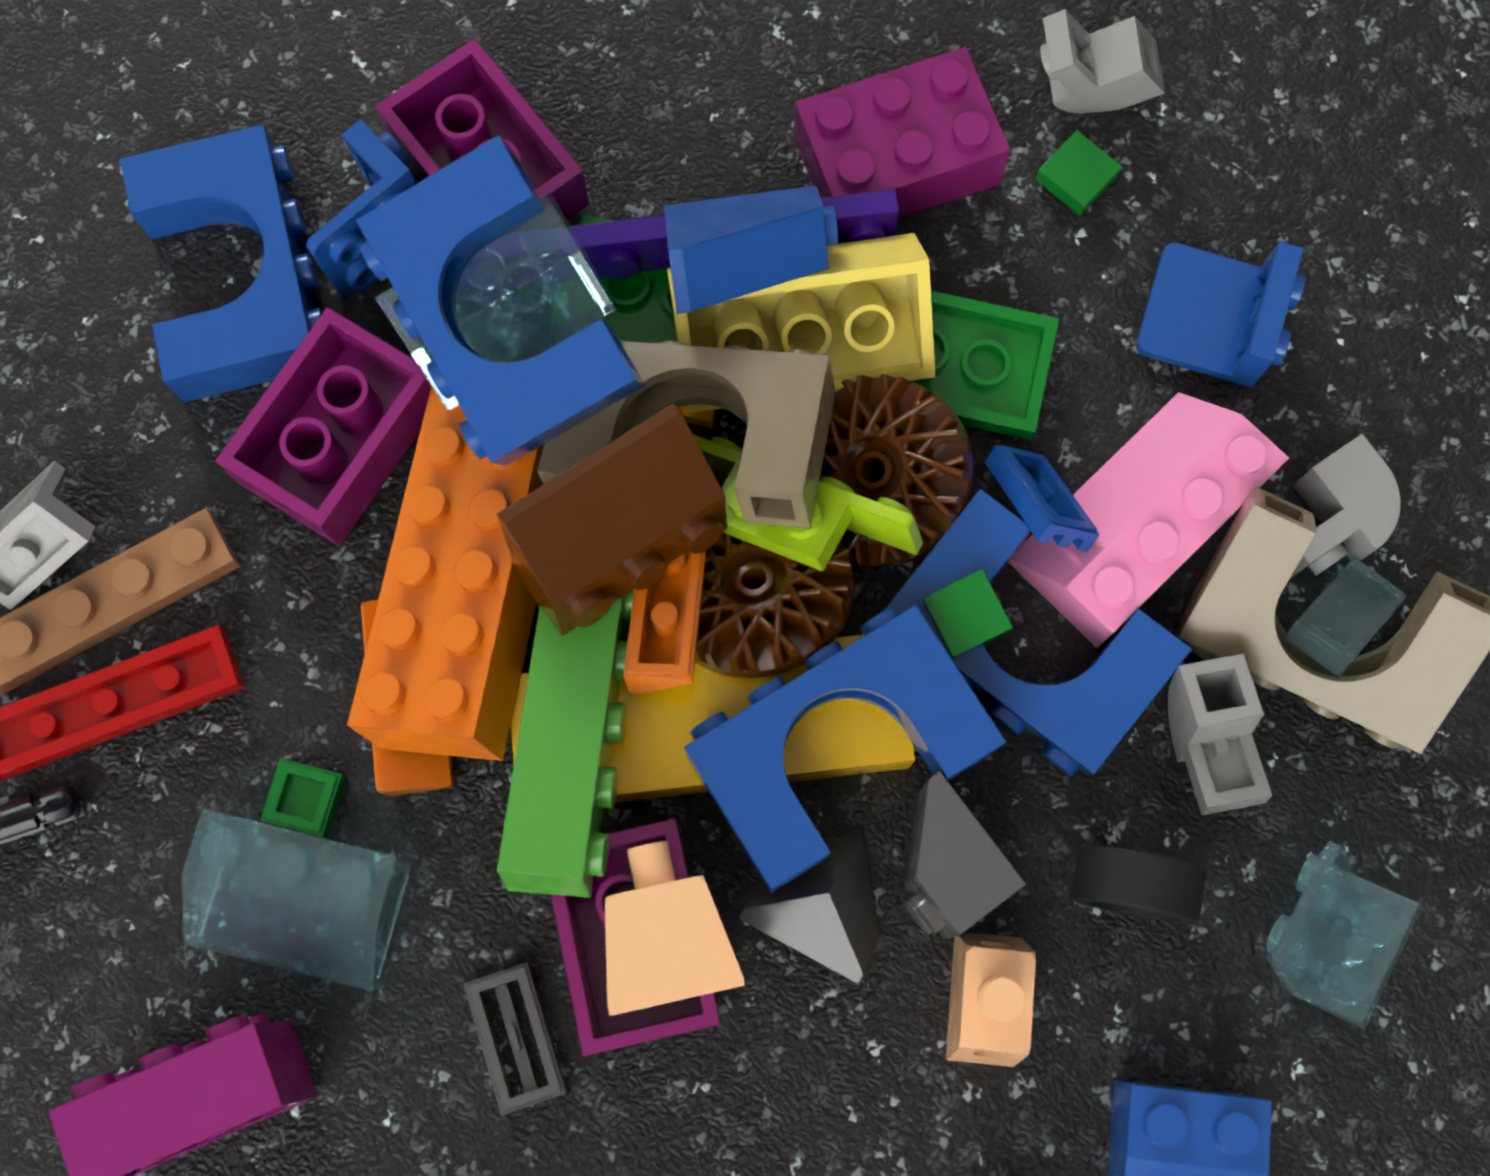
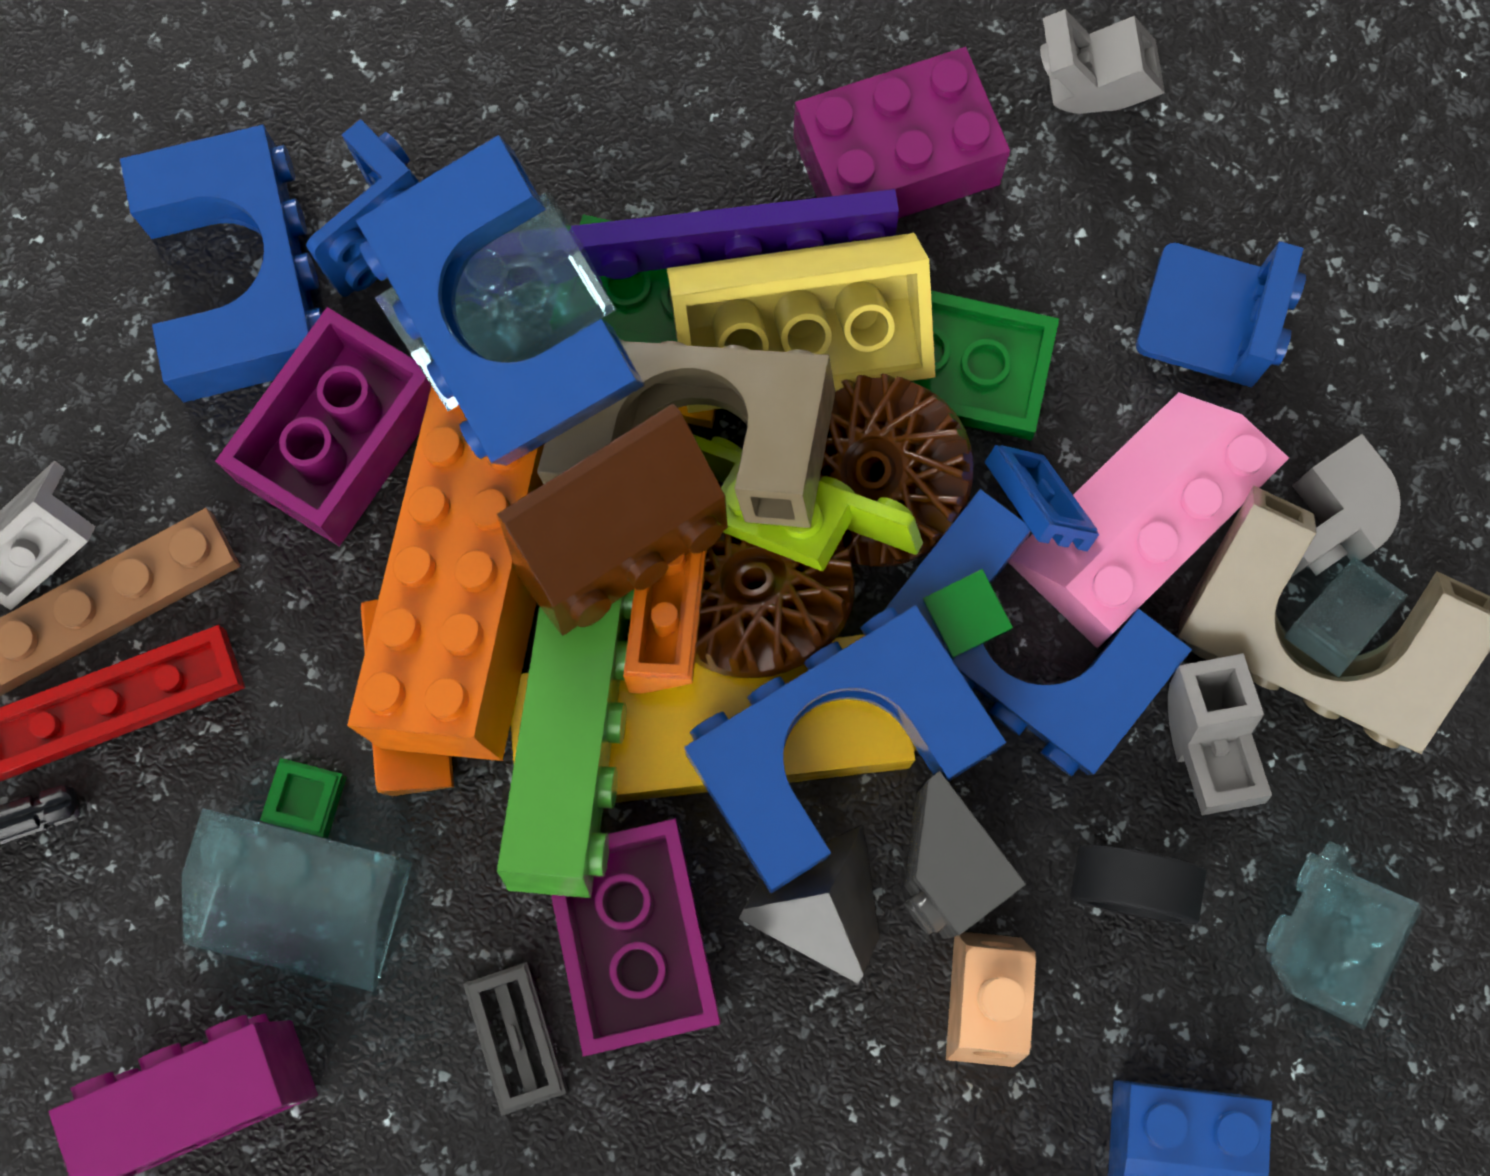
magenta brick [374,39,590,233] -> none
light nougat torso [605,841,745,1016] -> none
blue slope [664,186,838,314] -> none
green tile [1035,130,1123,216] -> none

